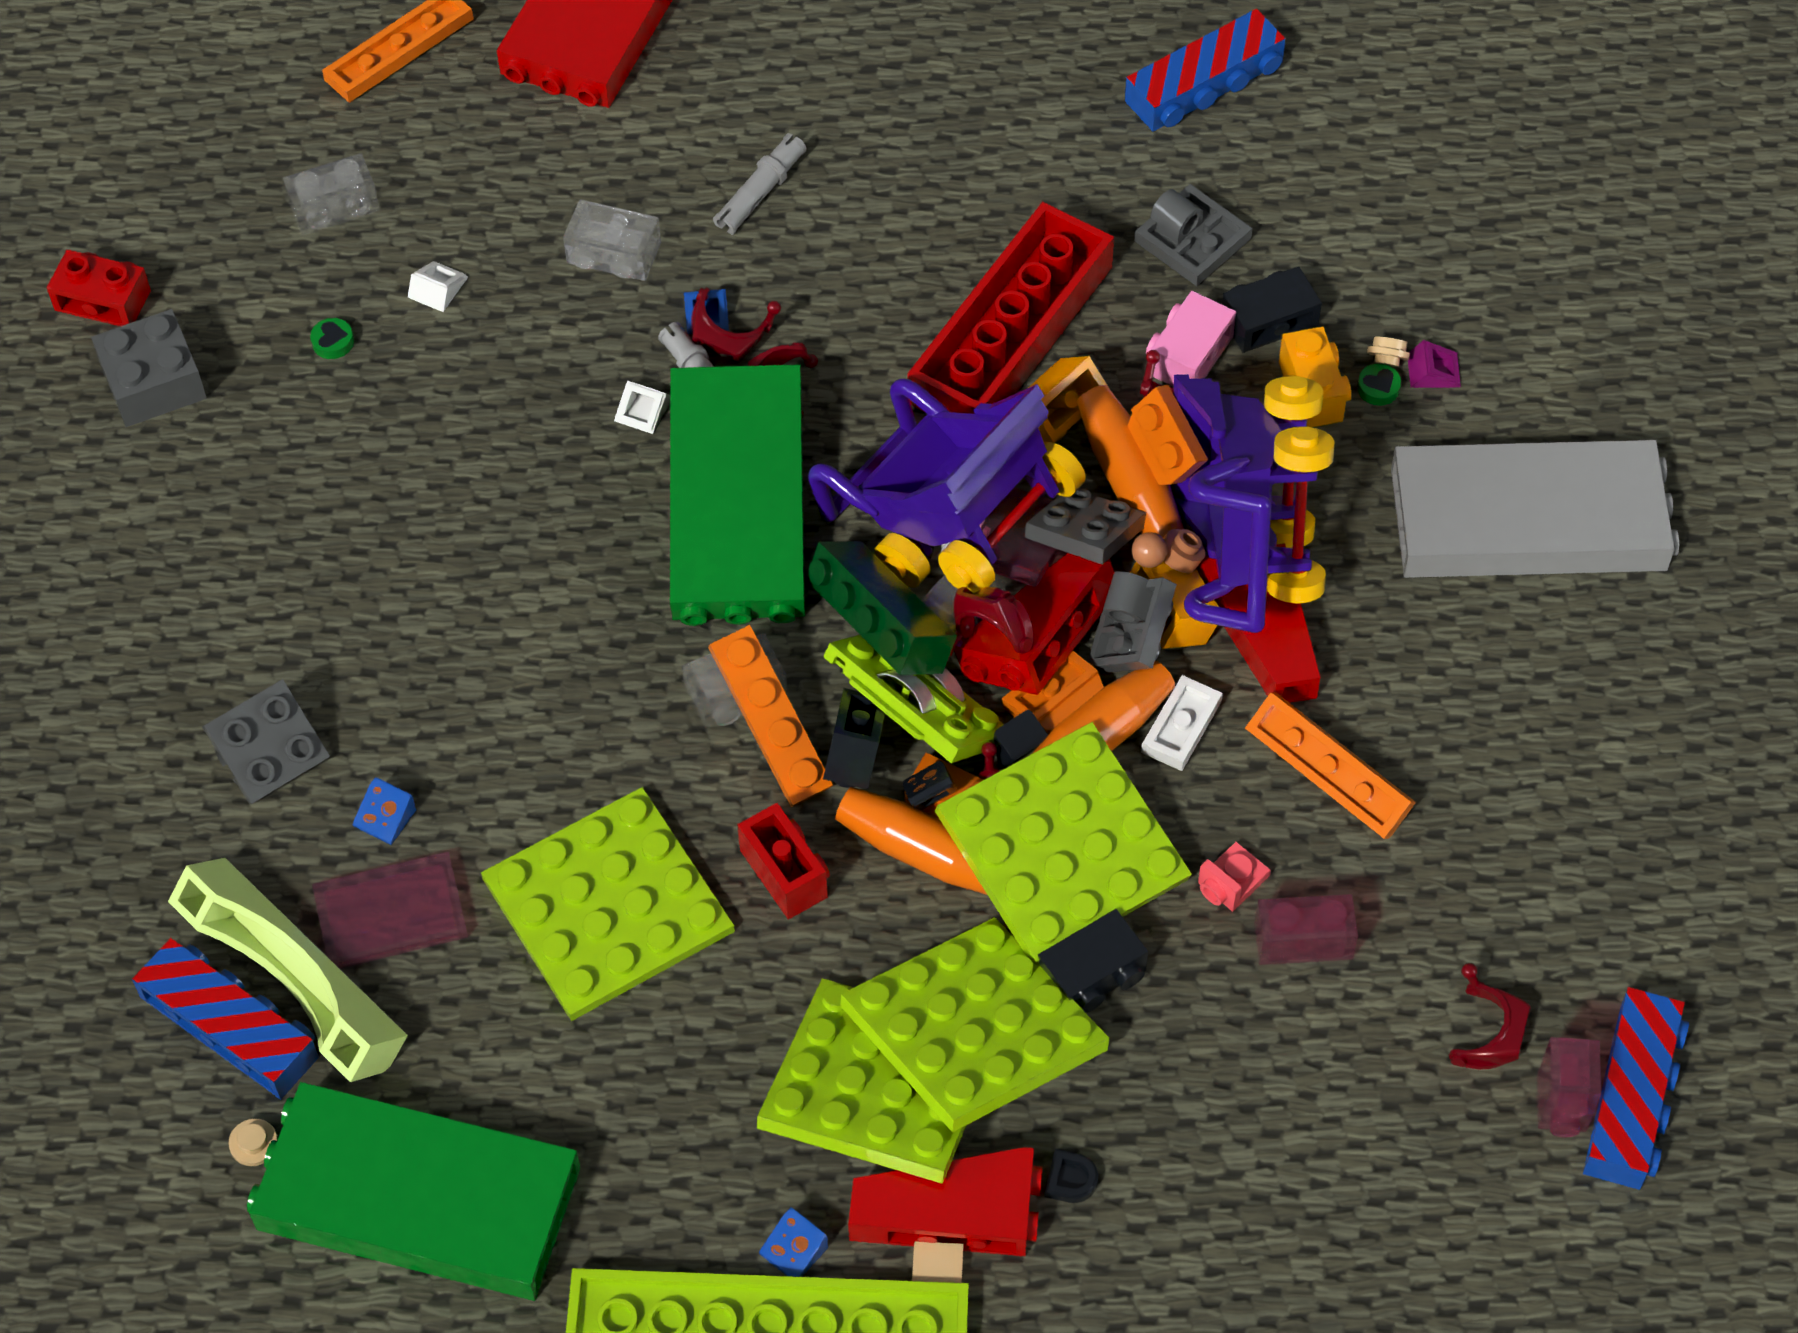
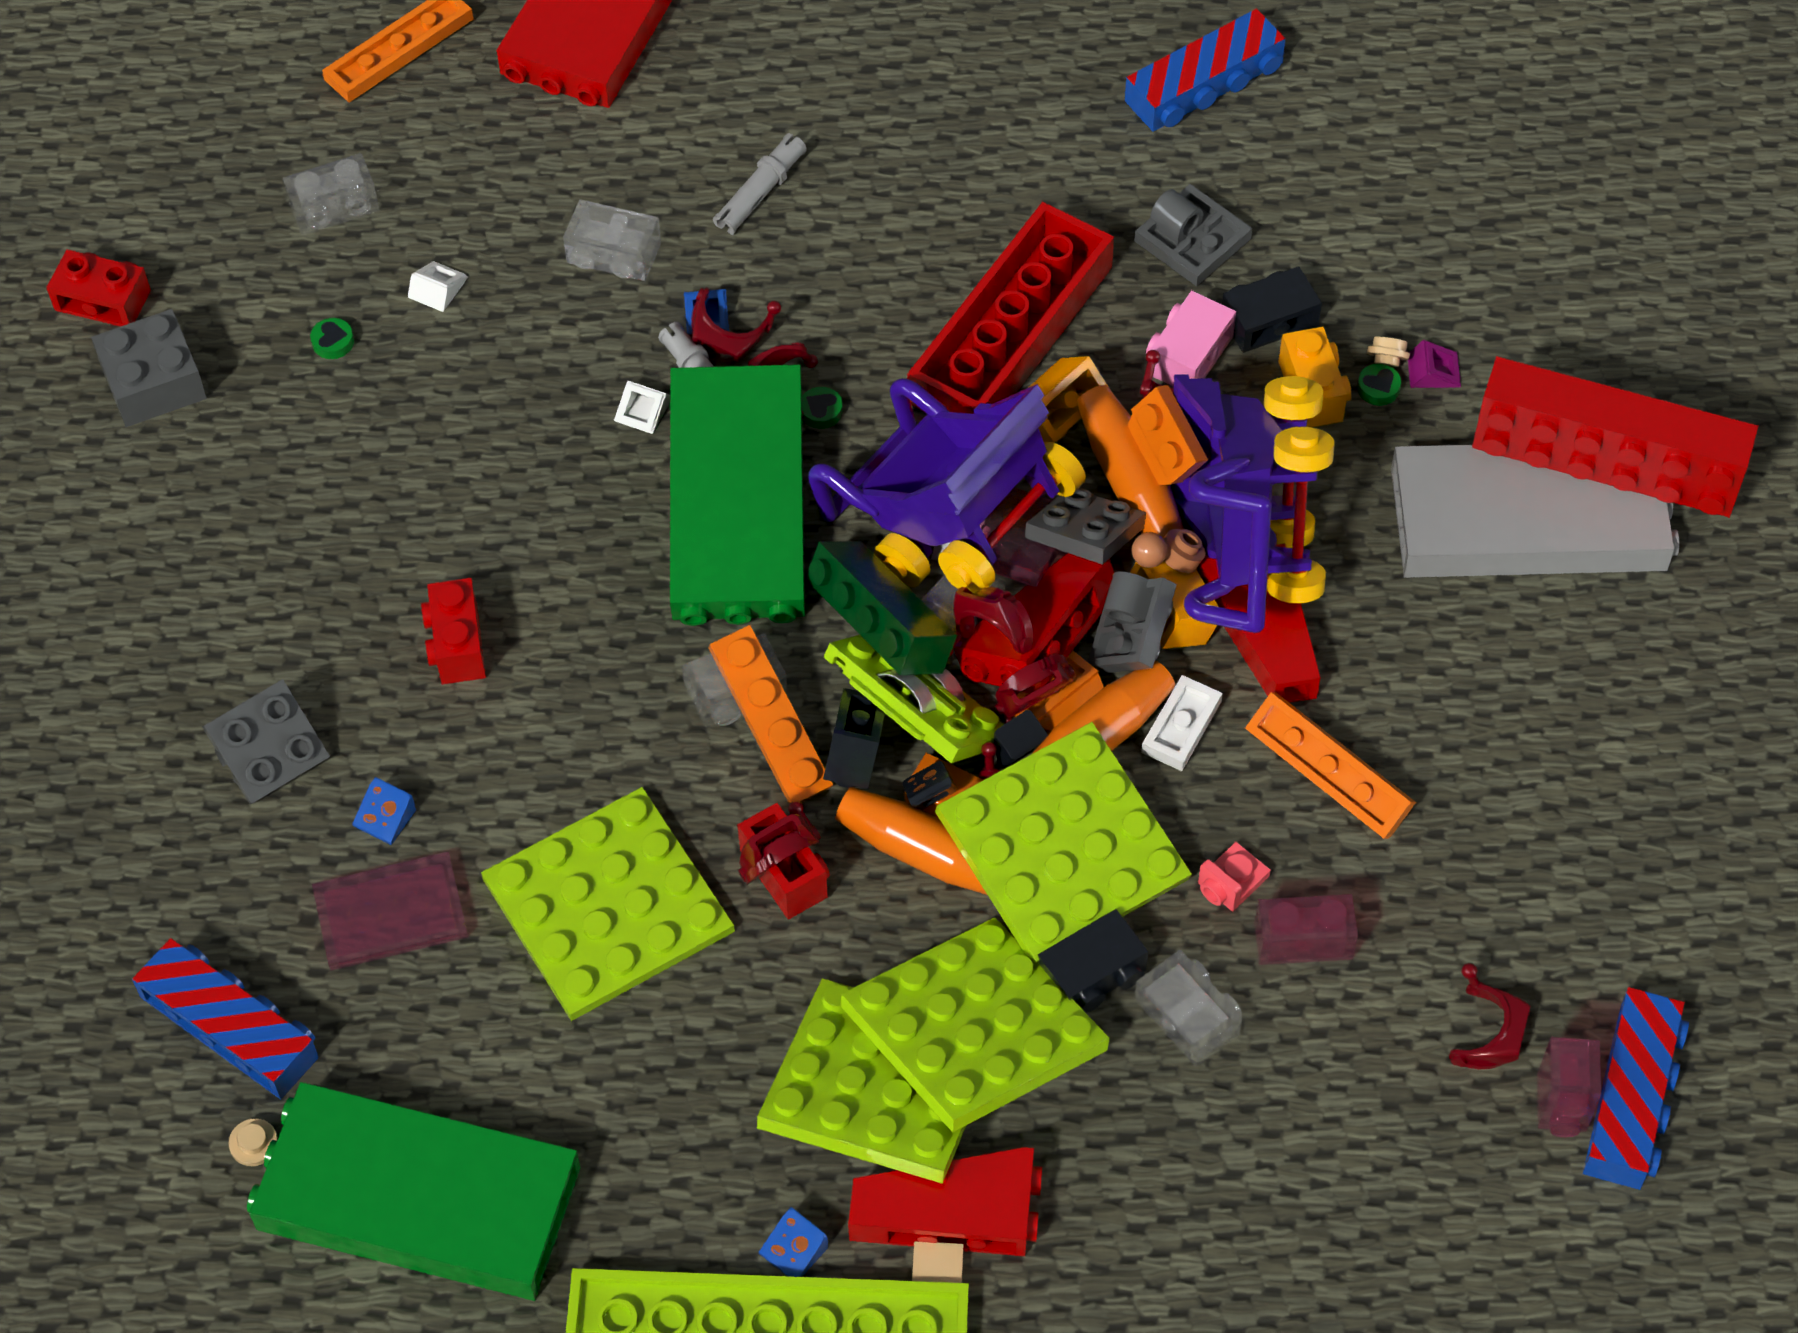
yellowish green arch [168,858,408,1082] -> none
black tile [1044,1148,1098,1203] -> none
none -> red brick [421,578,486,685]
none -> dark red helmet [738,801,821,885]
none -> green tile [802,387,843,429]
none -> dark red helmet [995,654,1076,724]
none -> clear brick [1135,949,1243,1067]
none -> red brick [1472,356,1758,518]

